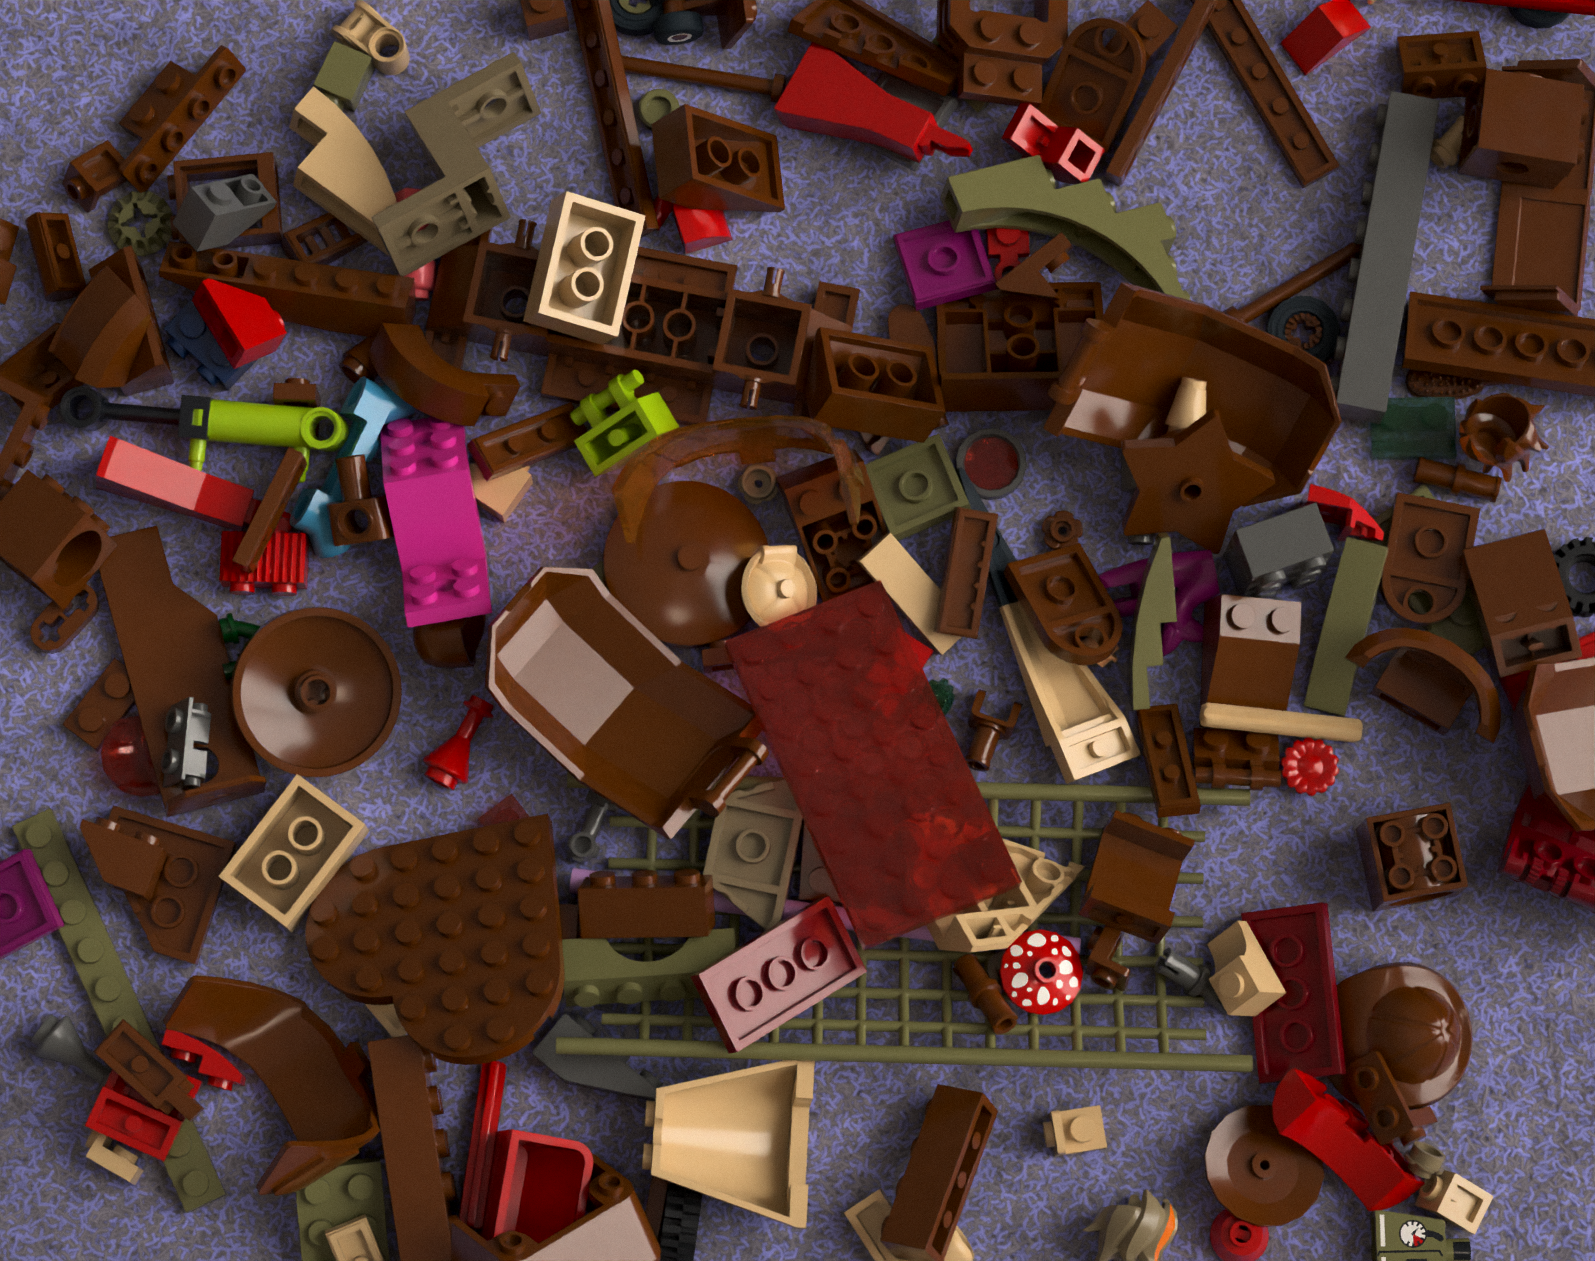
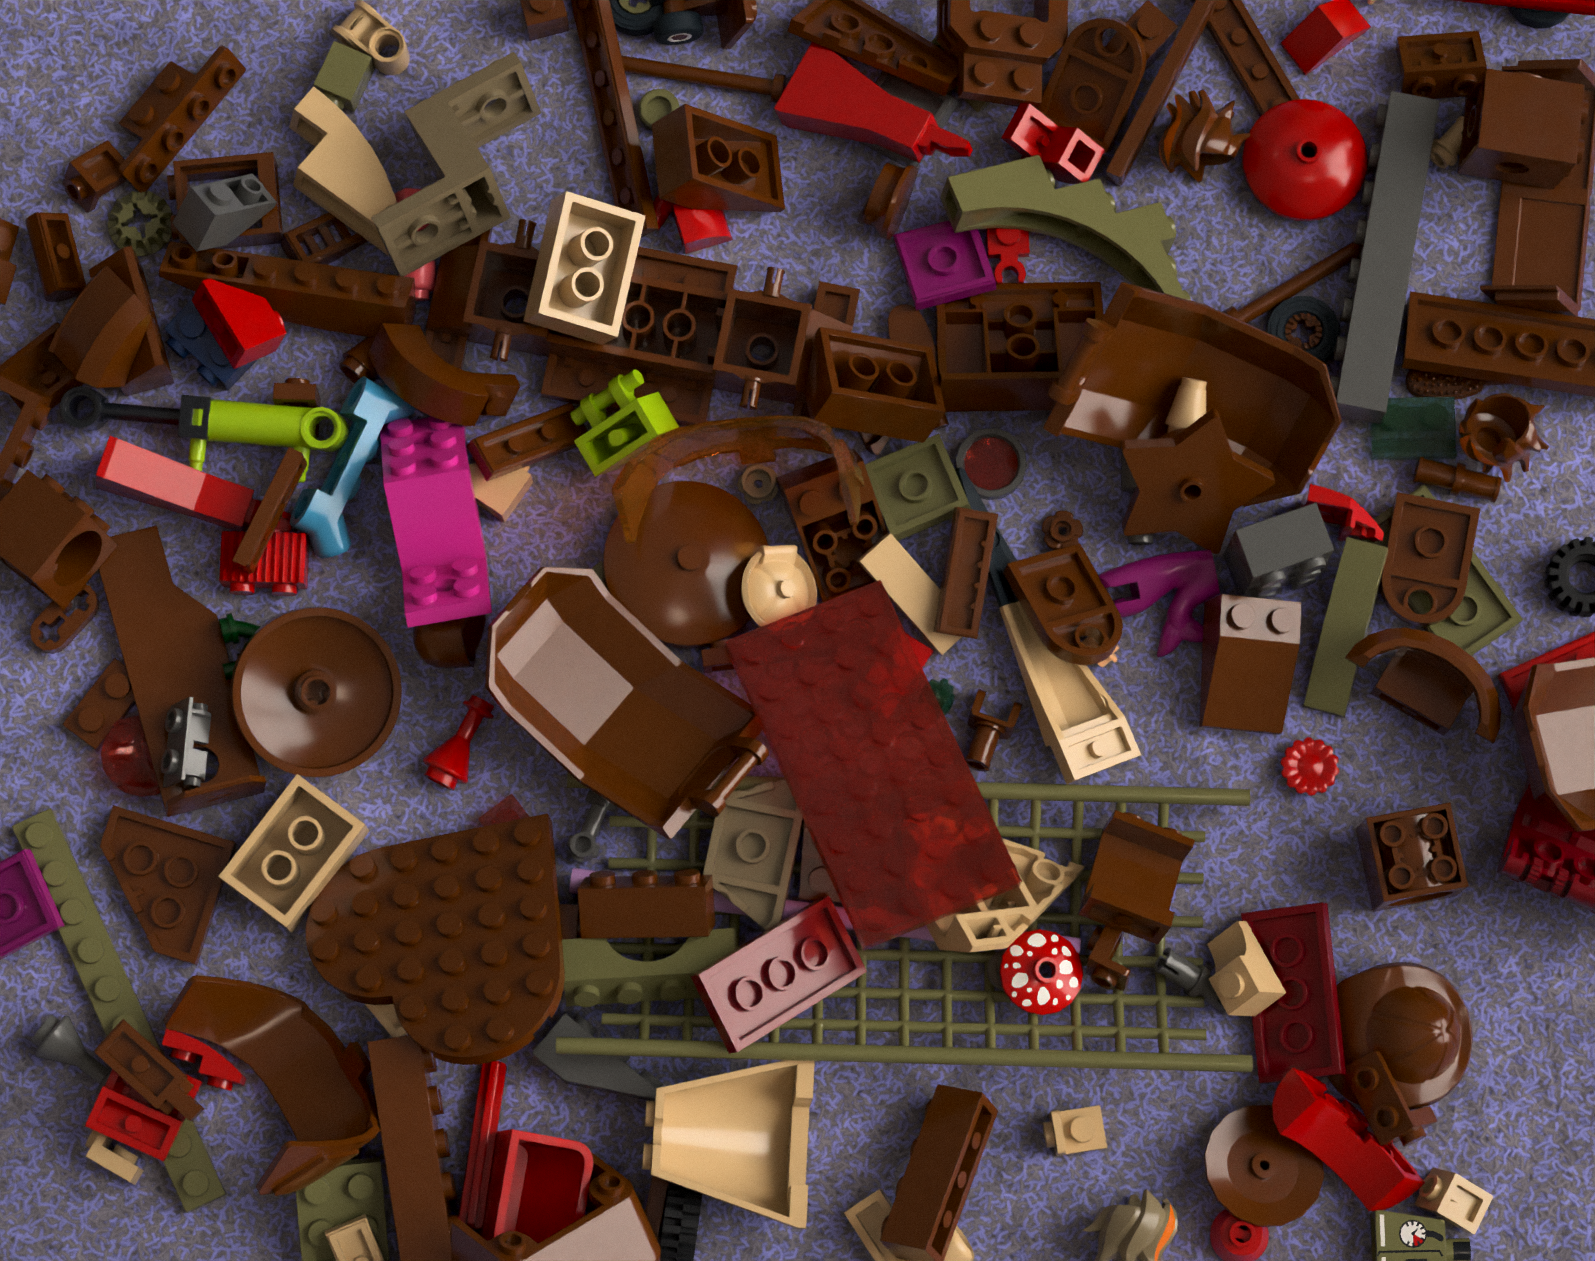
reddish brown slope [80,816,168,901] -> none
reddish brown piece [326,454,394,546] -> none
reddish brown pin [953,953,1018,1034] -> none
reddish brown slope [995,232,1073,301] -> none
olive slope [1129,532,1177,710] -> none
reddish brown tile [1135,704,1201,818] -> none
reddish brown plate [1192,728,1281,791] -> none
tan axle [1199,702,1363,743] -> none
dark tan plate [1404,1141,1446,1179] -> none
reddish brown slope [1462,529,1583,678] -> none
none -> reddish brown hat [857,162,919,240]
none -> reddish brown hair [1158,89,1251,183]
none -> red dish [1242,99,1367,221]

